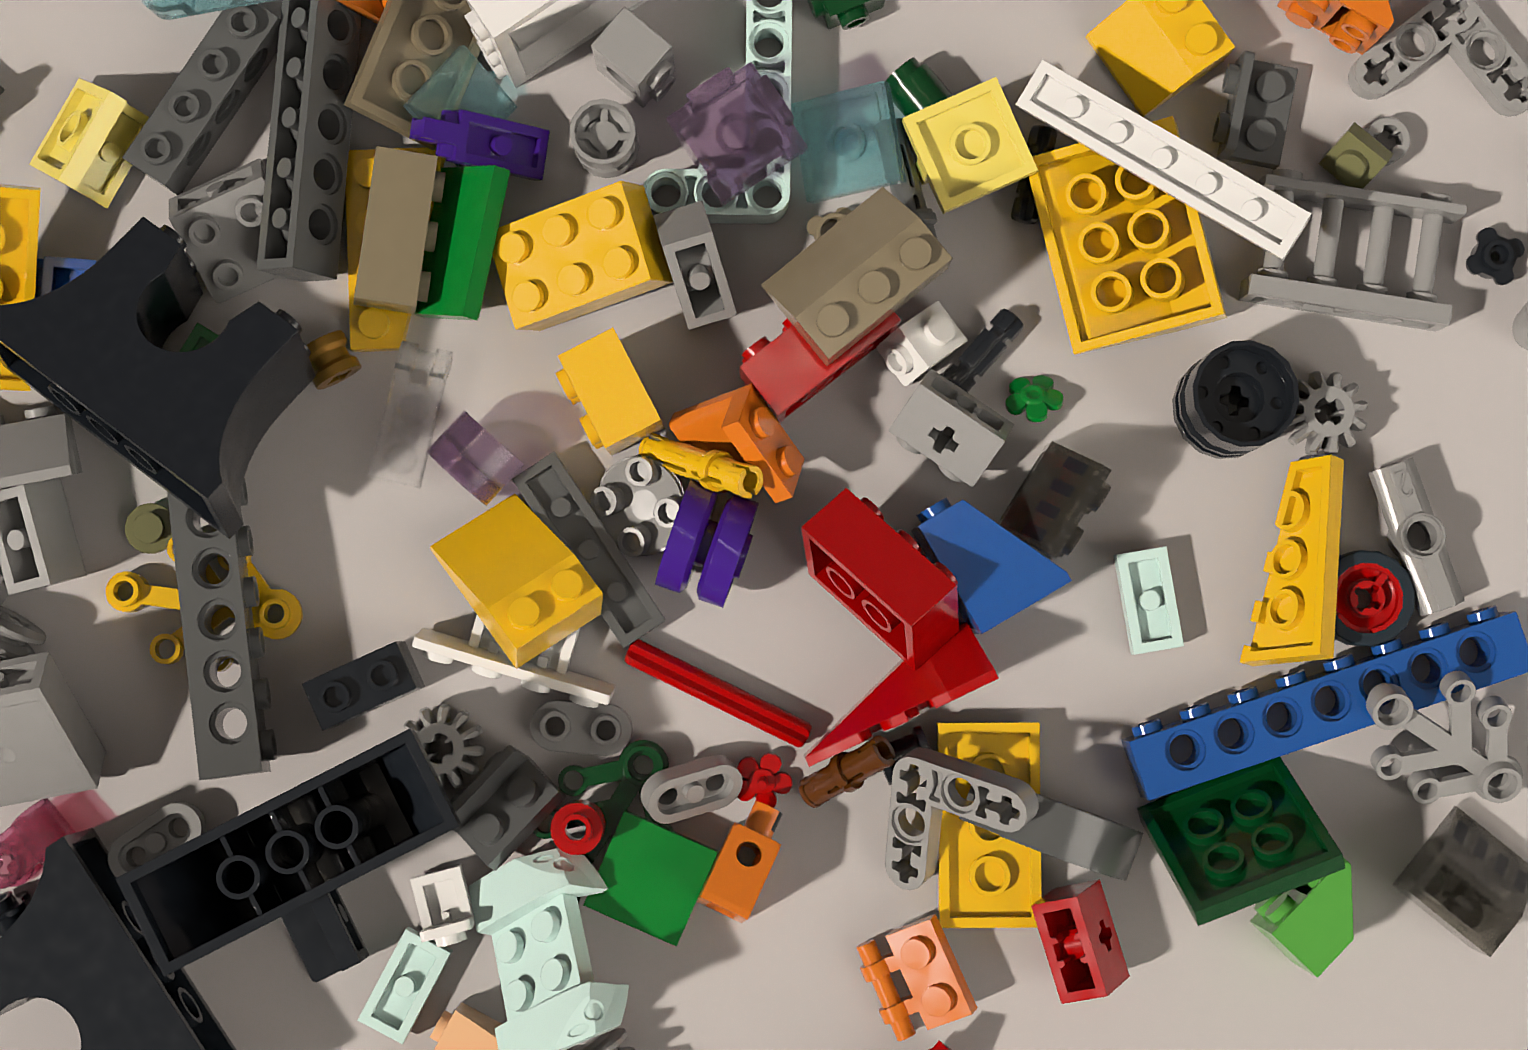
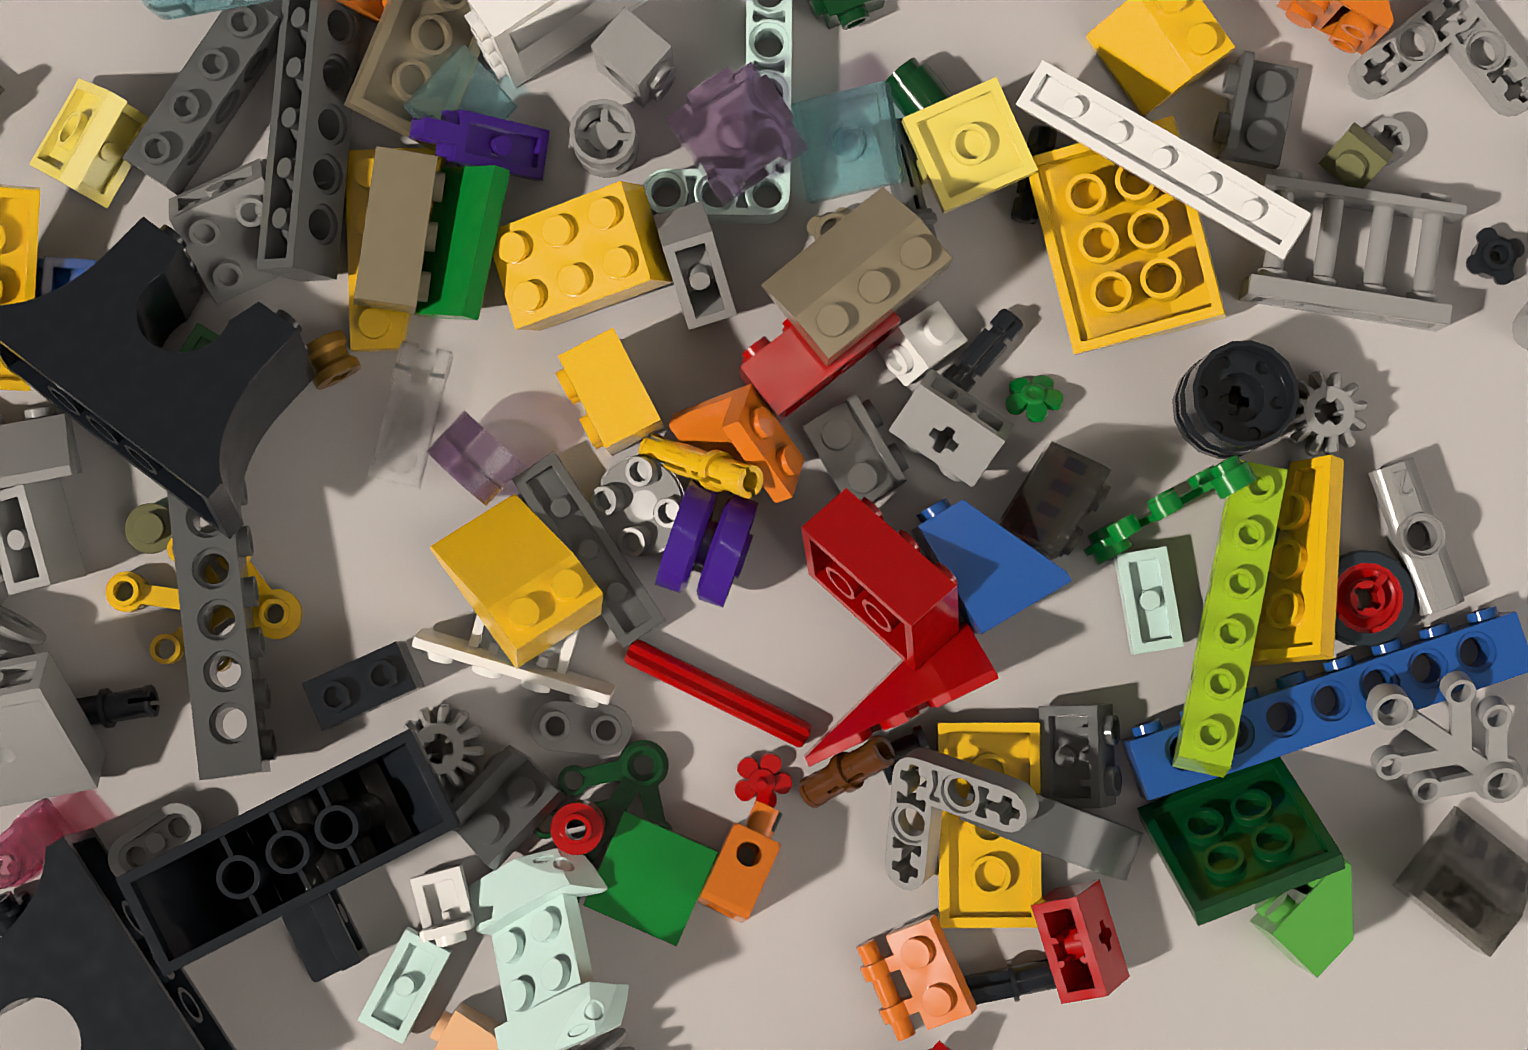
light grey plate [641,755,743,824] -> none
none -> black axle [76,684,160,729]
none -> dark grey bracket [802,393,909,502]
none -> black axle [964,959,1056,1005]
none -> dark grey bracket [1039,704,1122,808]
none -> green plant [1083,454,1257,565]
none -> lime brick [1172,460,1288,778]

